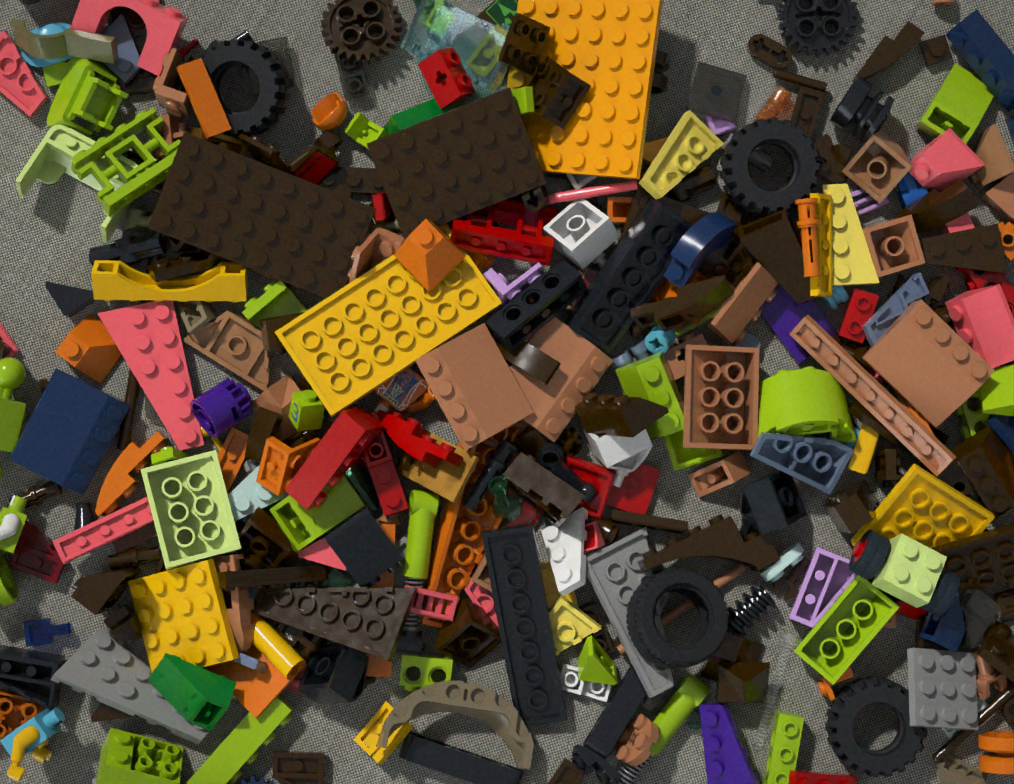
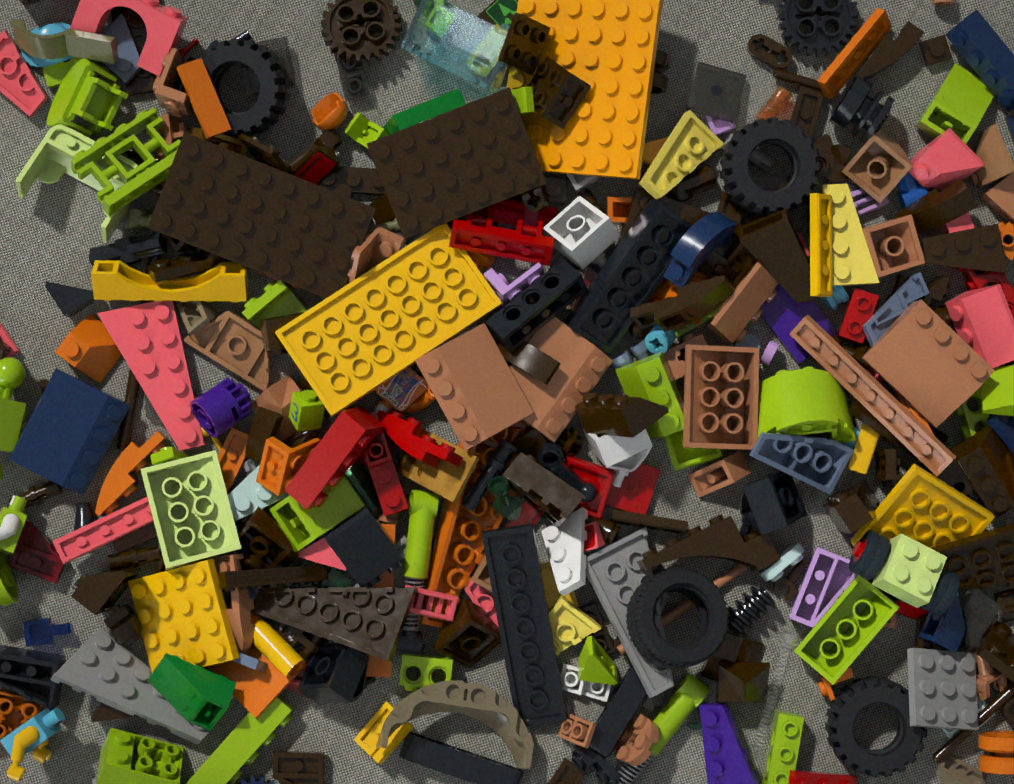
red tile [372,192,391,221] -> none
orange slope [394,219,466,292] -> none
red brick [418,47,476,110] -> none
coral bar [538,179,639,204] -> none
orange pin [795,198,820,277] -> none
none -> nougat slope [558,713,596,748]
none -> lavender tile [760,341,780,367]
none -> orange plate [817,8,892,100]

